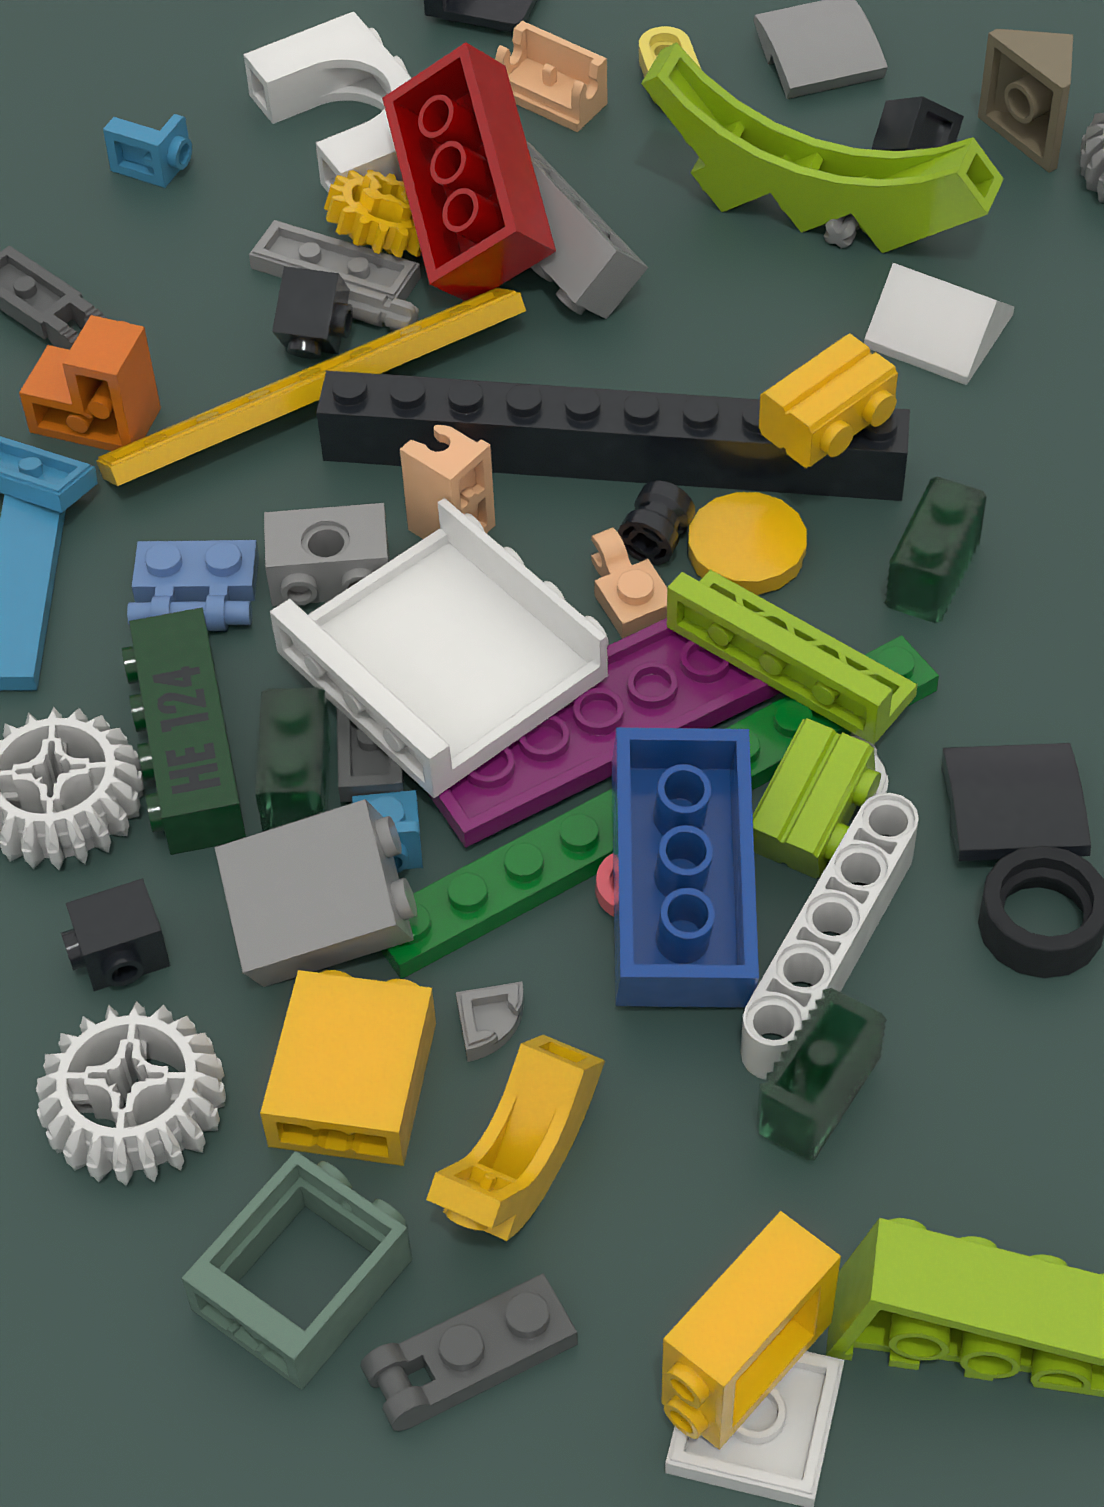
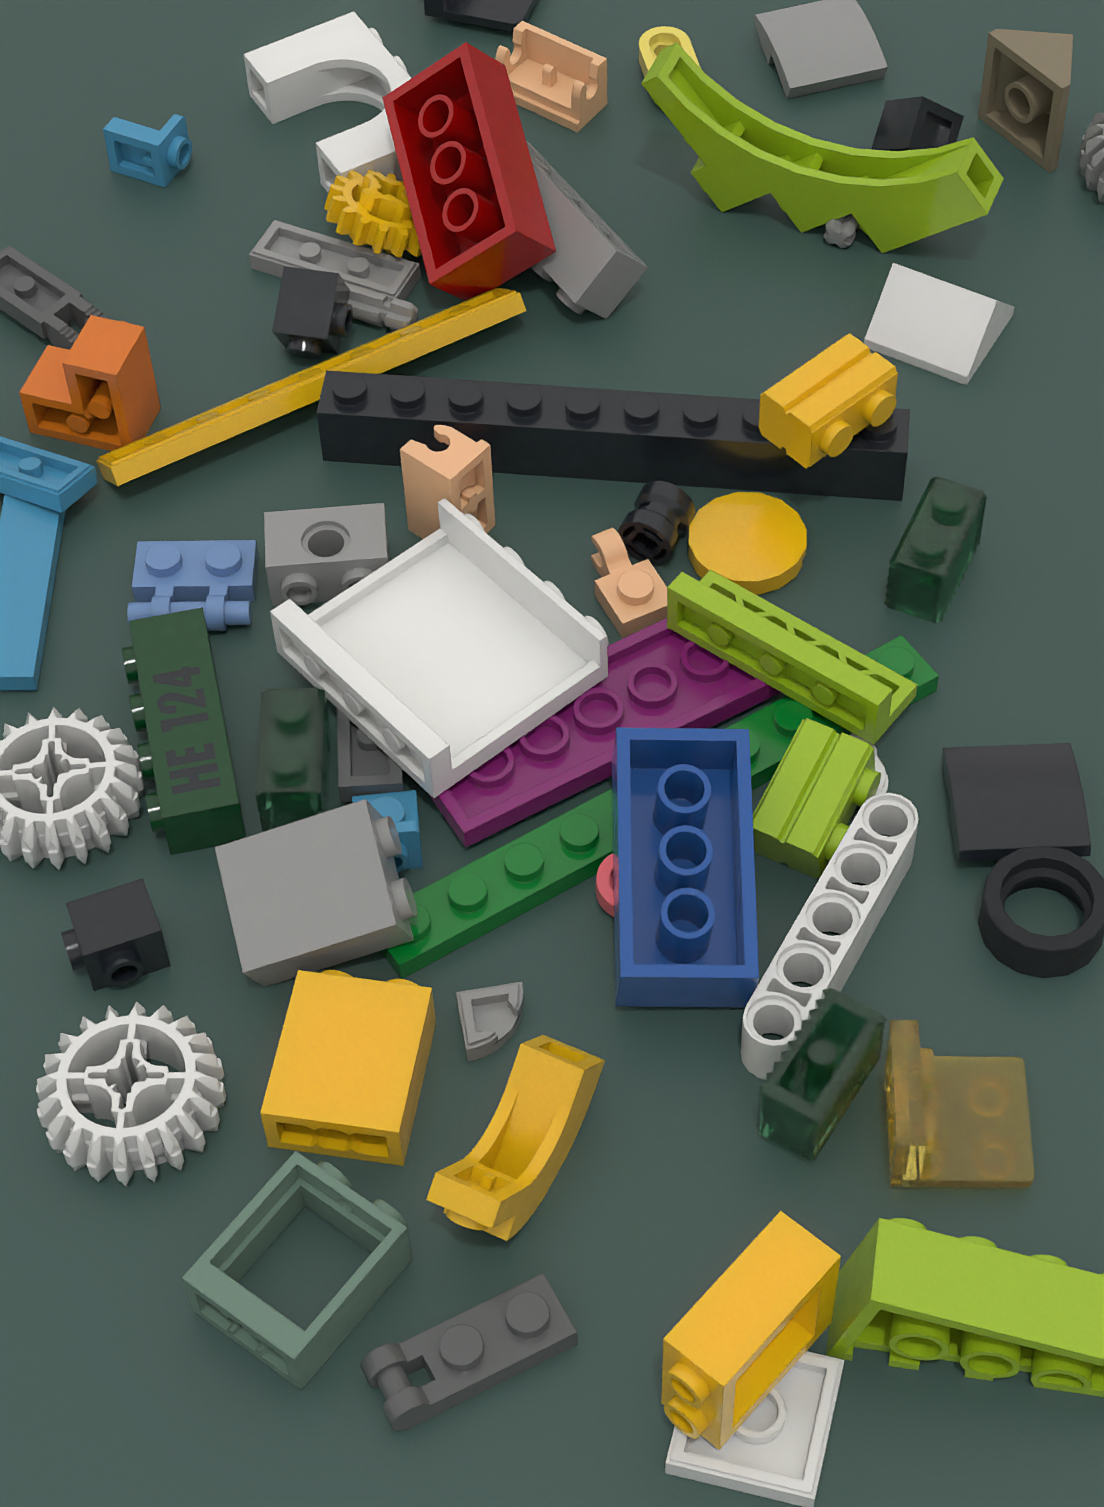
none -> clear yellow bracket [884,1020,1035,1188]

